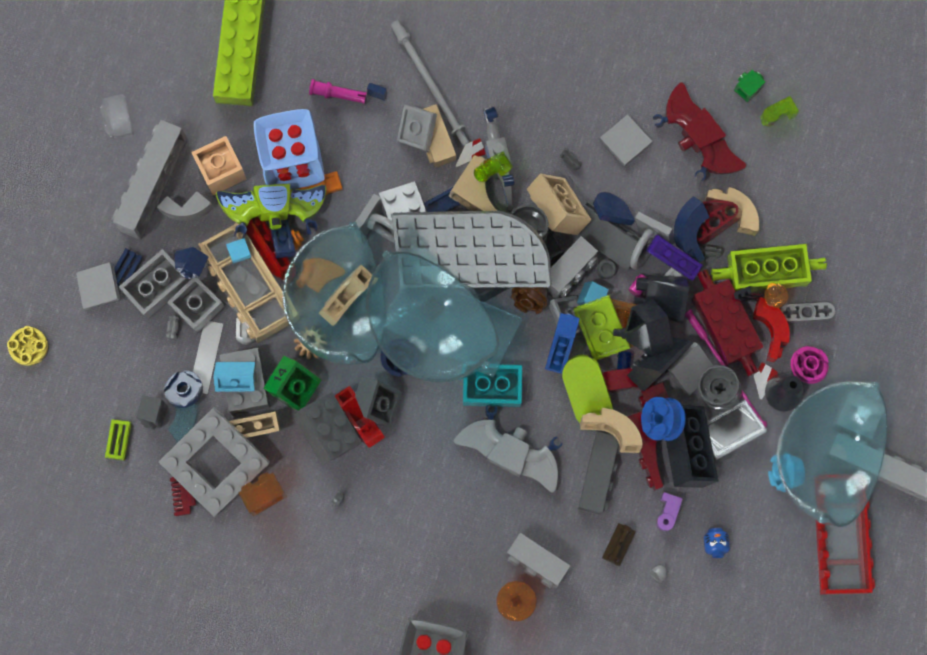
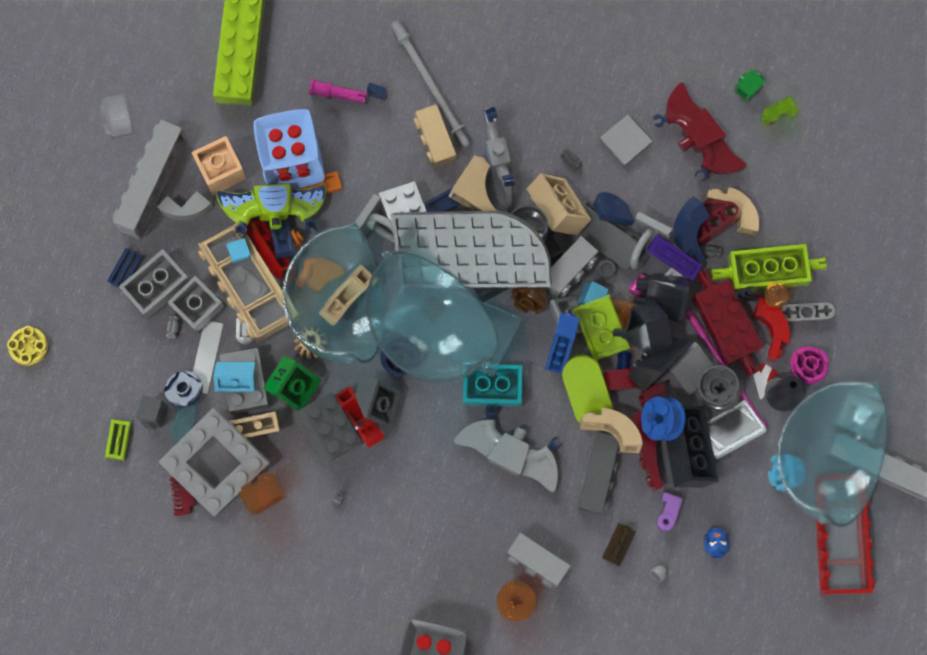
light grey tile [76,262,120,310] -> none
dark blue slope [174,247,209,279] -> none
light grey tile [397,105,437,151] -> none
white sticker [456,138,486,167] -> none
clear neon green leg [474,151,513,182] -> none

